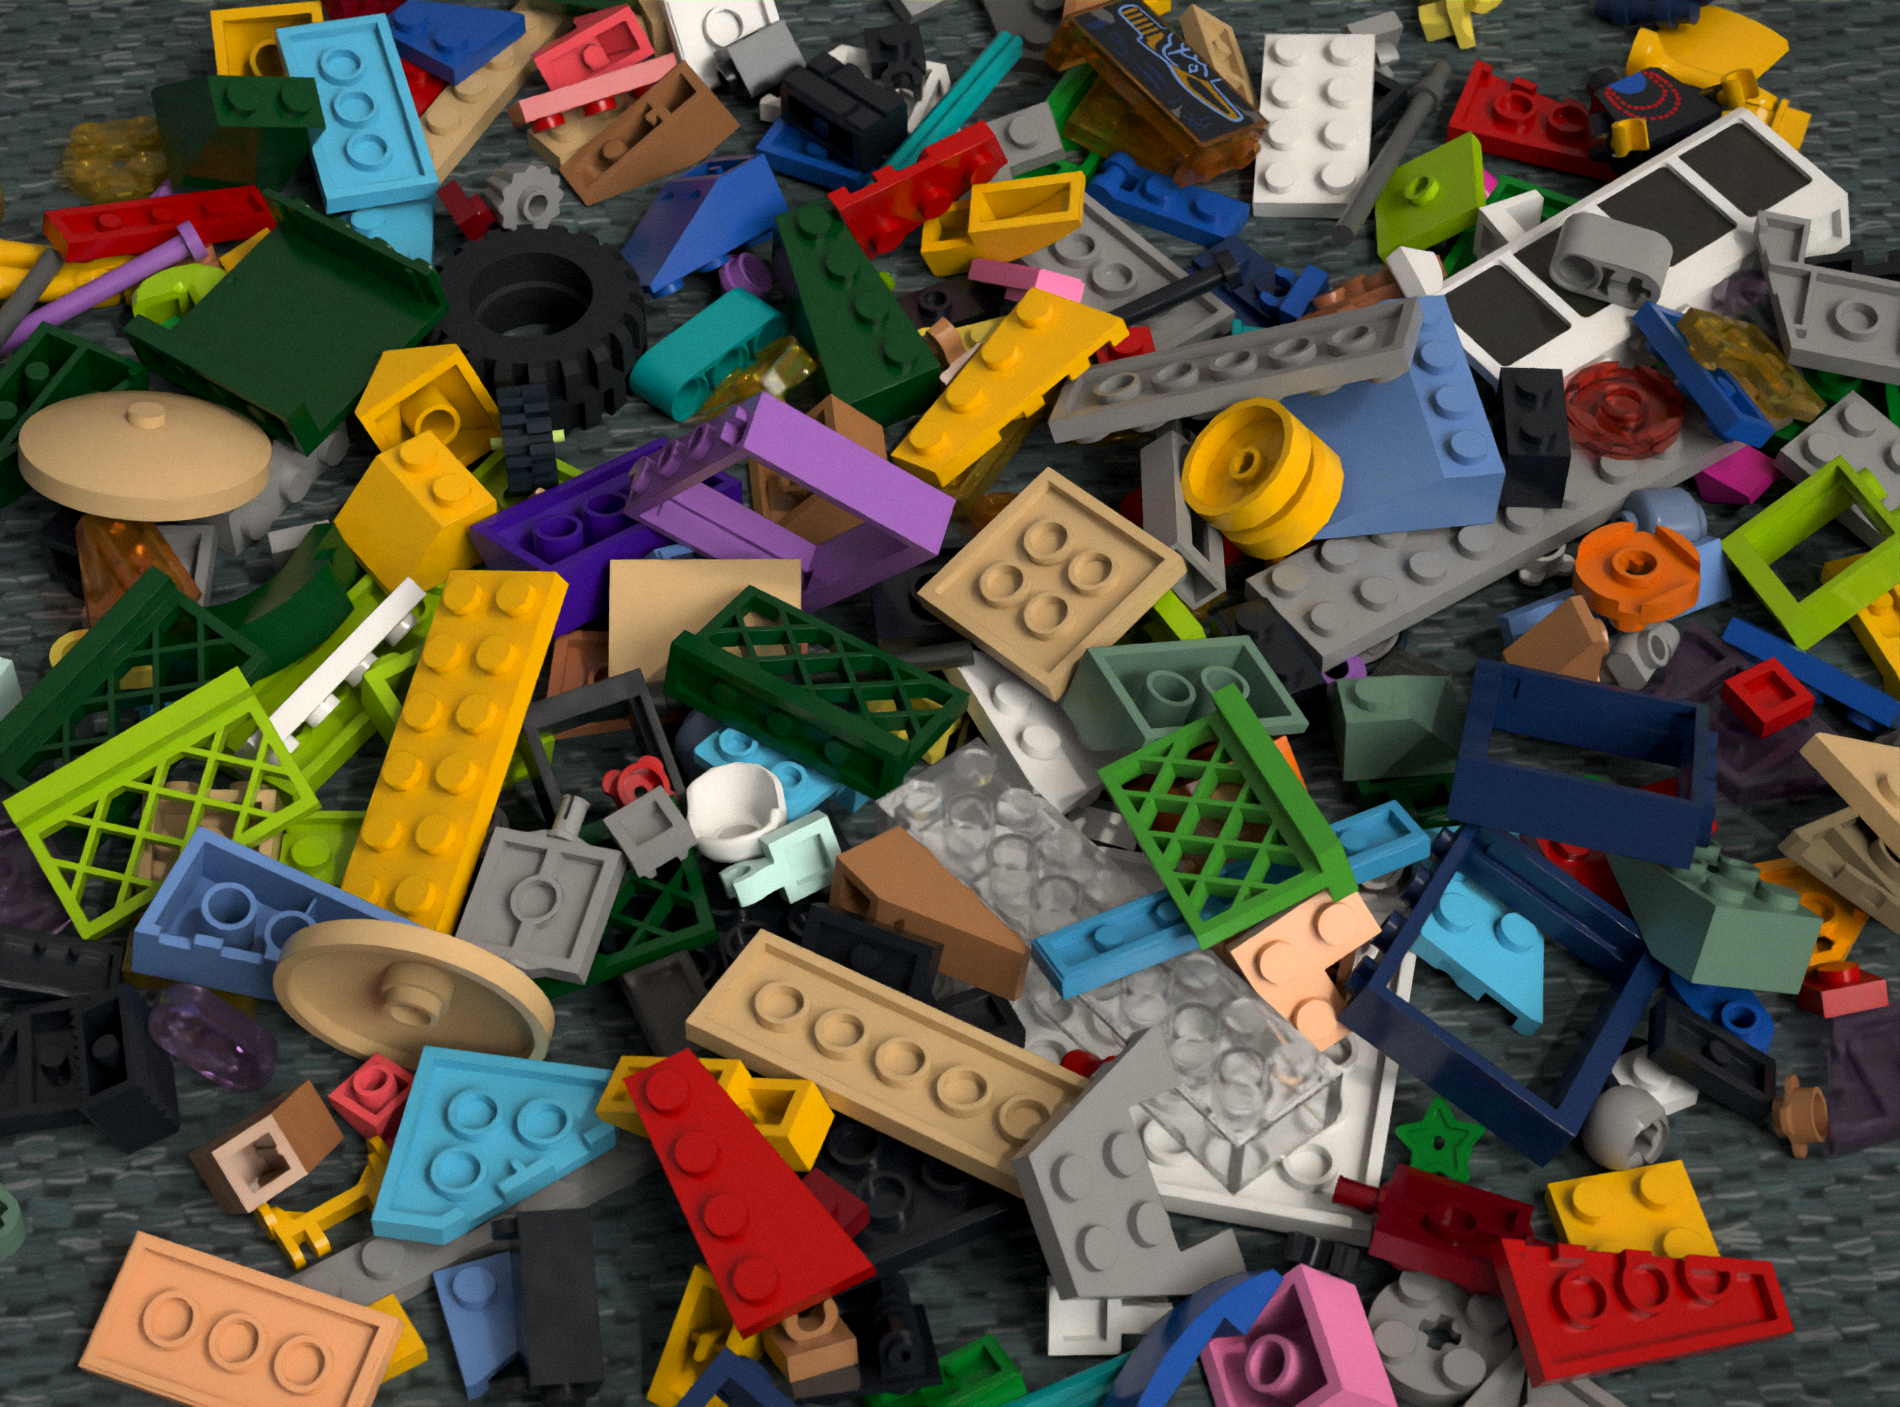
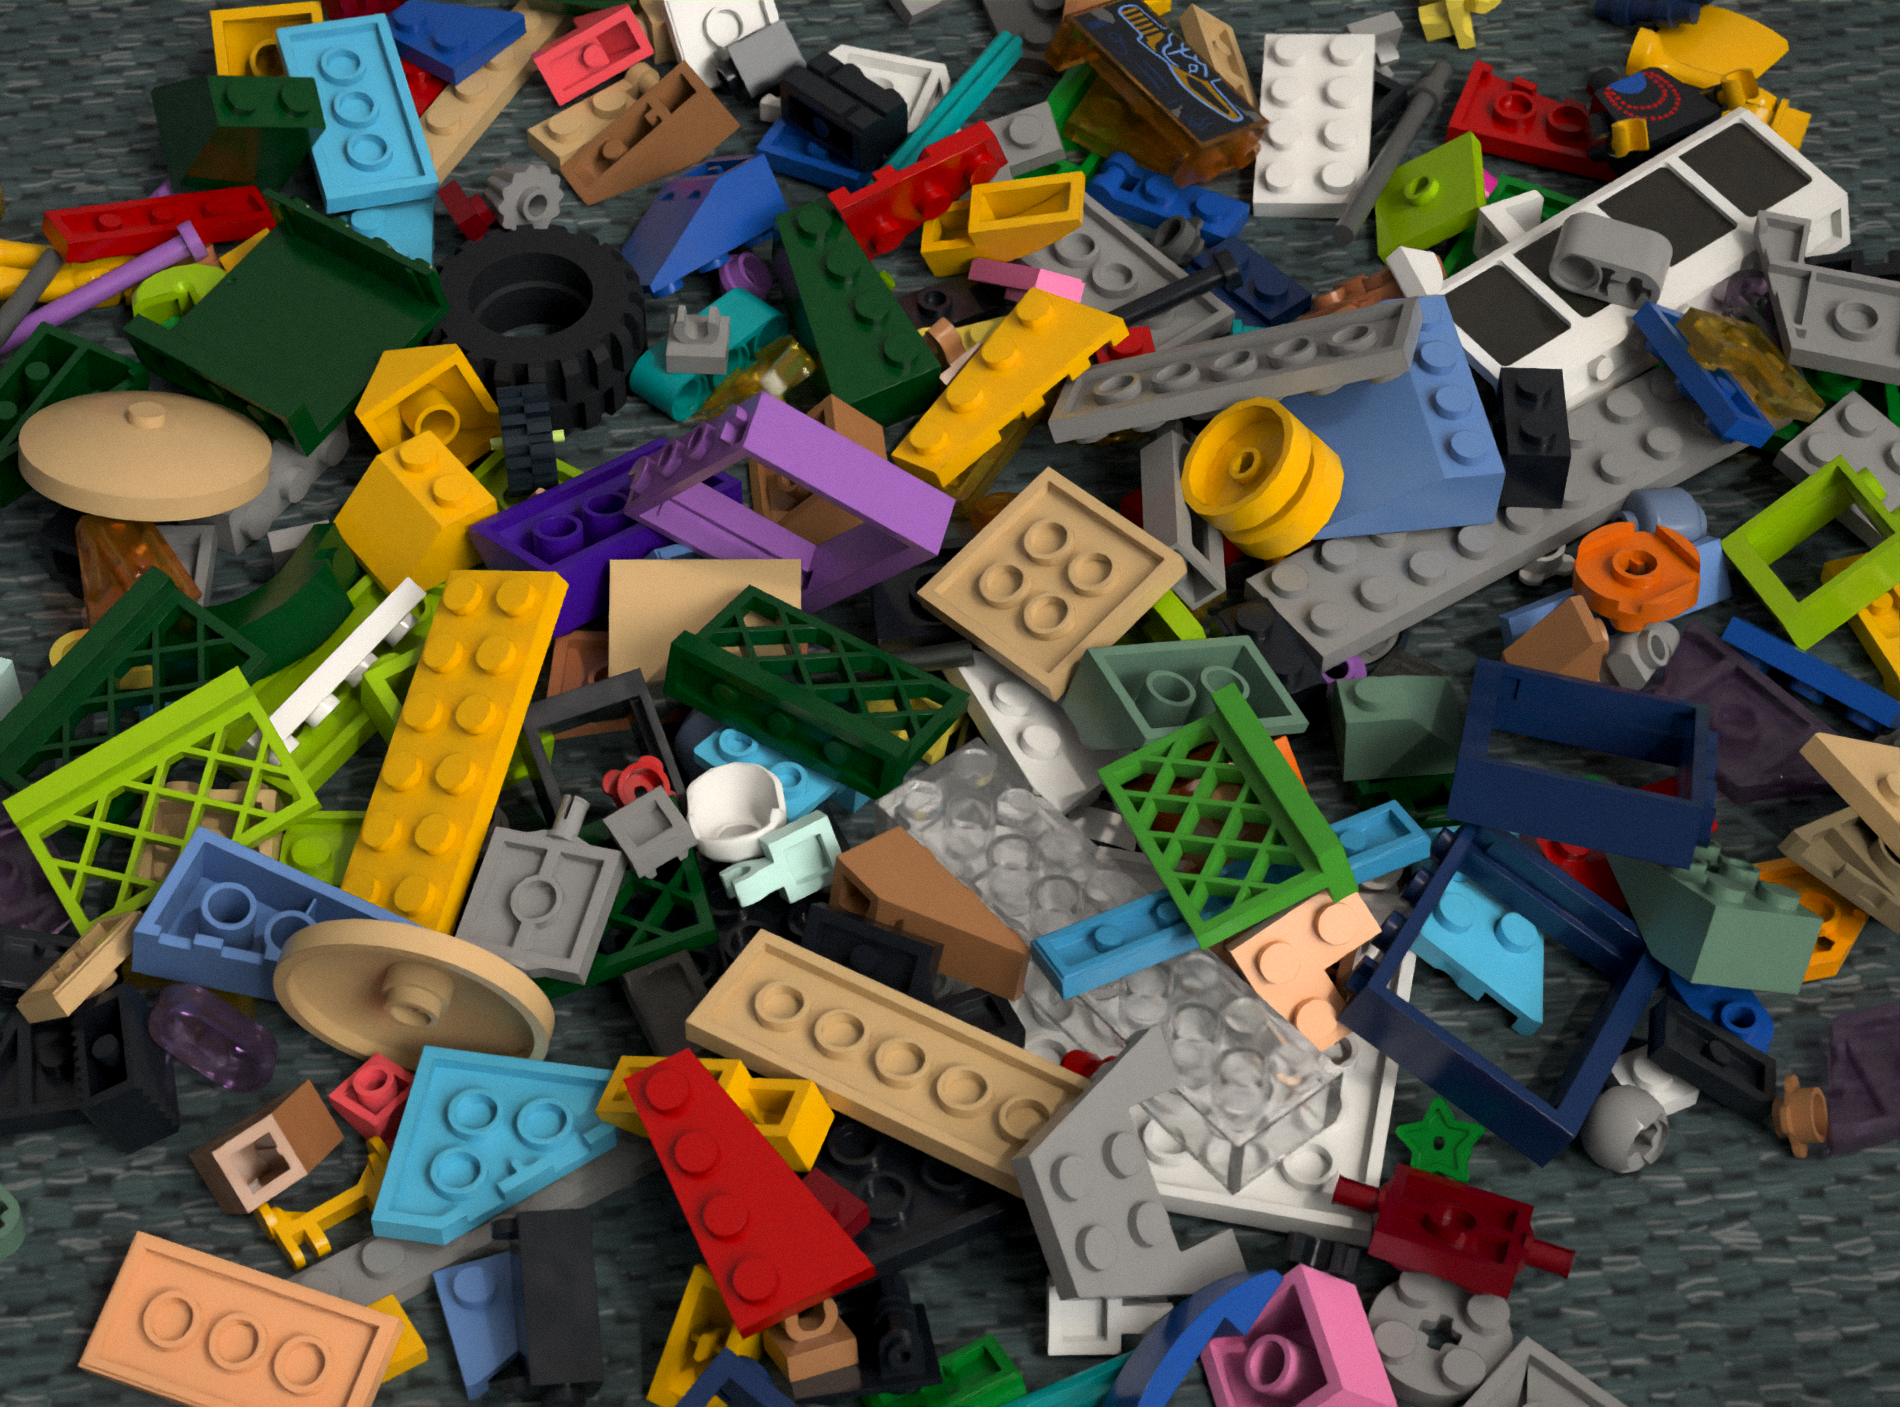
clear yellow plate [62,115,169,205] -> none
plate [507,52,678,134] -> none
black plate [864,23,926,102] -> none
blue tile [1259,264,1329,325] -> none
red wing [1488,1238,1795,1389] -> none
yellow plate [1544,1160,1721,1258] -> none
clear red tile [1565,361,1684,460] -> none
dark pink slope [1693,445,1782,505] -> none
red plate [1720,657,1815,740] -> none
red plate [1796,961,1889,1018] -> none
none -> tan plate [16,910,144,1024]
none -> light grey tile [666,305,731,375]
none -> dark grey plate [1150,215,1205,268]

